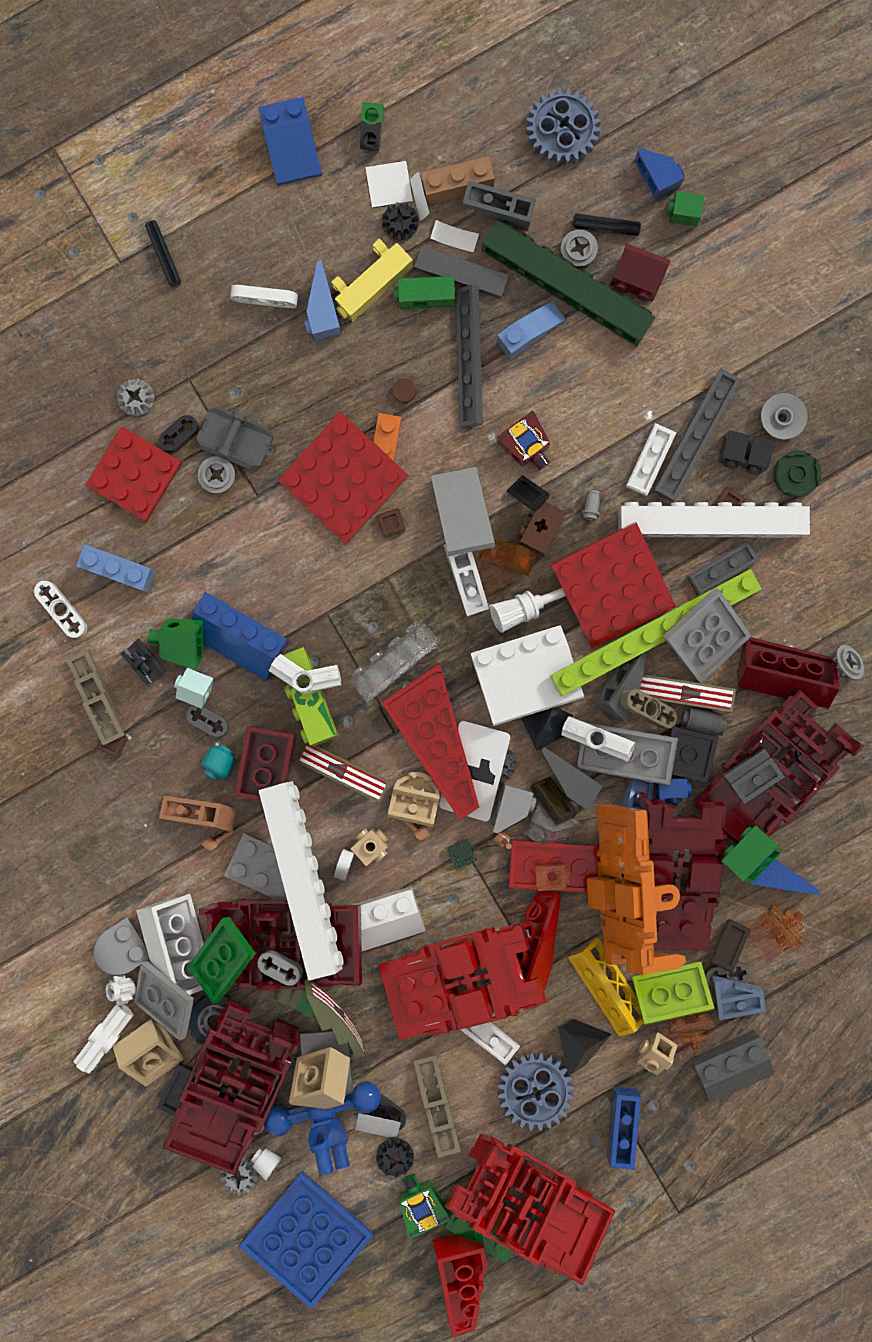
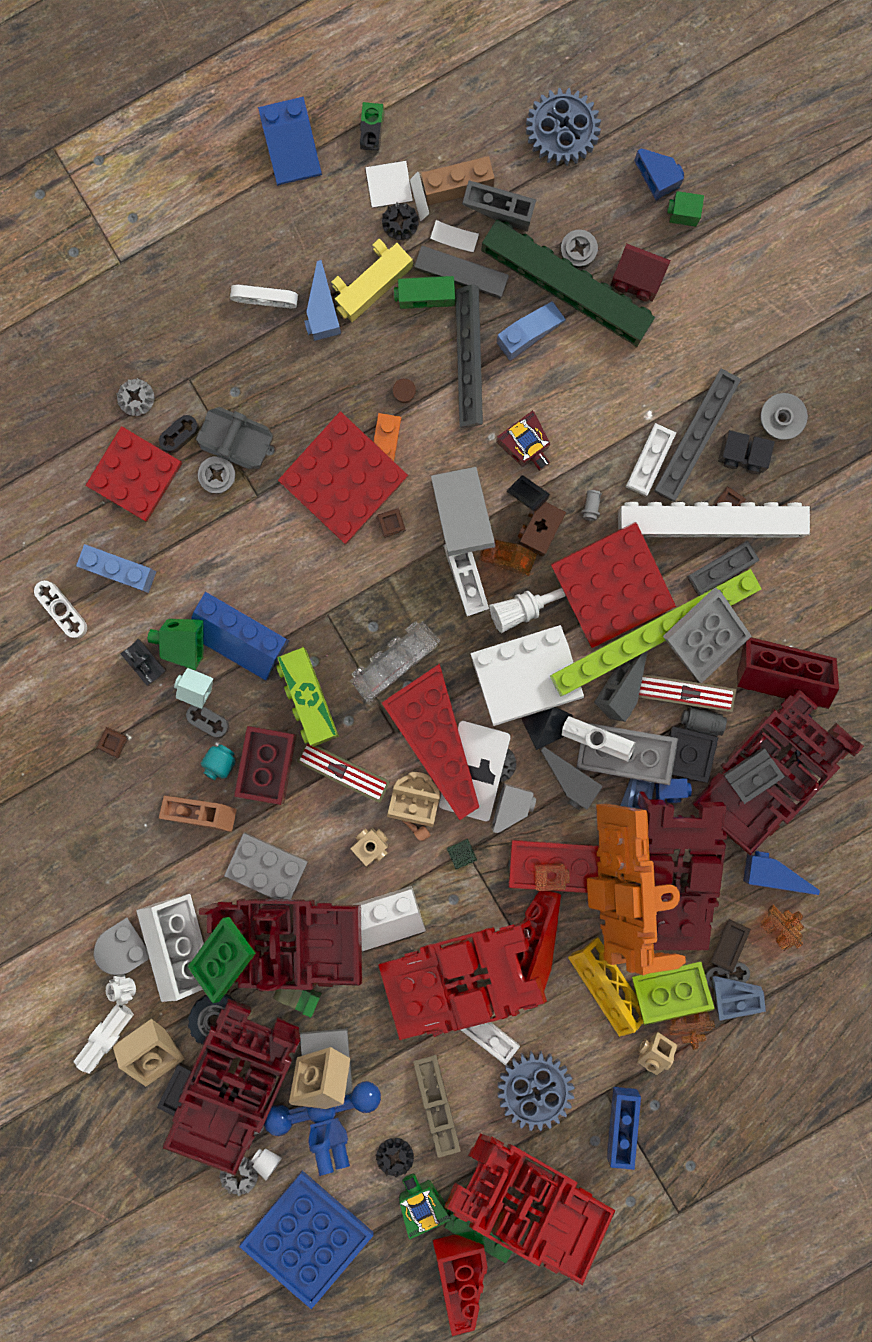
dark tan slope [65,649,125,745] -> none
light grey tile [134,961,194,1041] -> none
black axle [145,220,181,287] -> none
nougat hand [202,830,234,851] -> none
light grey beam [258,950,303,986] -> none
white brick [259,781,343,980] -> none
white piece [269,654,342,694] -> none
olive slope [305,979,365,1059] -> none
white beam [334,849,354,881] -> none
white sticker [355,1113,401,1138] -> none
black beam [368,1094,406,1130] -> none
nougat hand [492,831,512,849] -> none
clear slope [523,801,581,845] -> none
dark brown tile [530,776,577,826] -> none
black slope [558,1019,611,1074] -> none
black axle [572,213,641,236] -> none
dark tan beam [620,689,678,728] -> none
dark grey slope [690,1030,774,1103] -> none
green brick [722,826,784,884] -> none
dark green tile [774,450,822,498] -> none
light grey gear [833,645,864,681] -> none

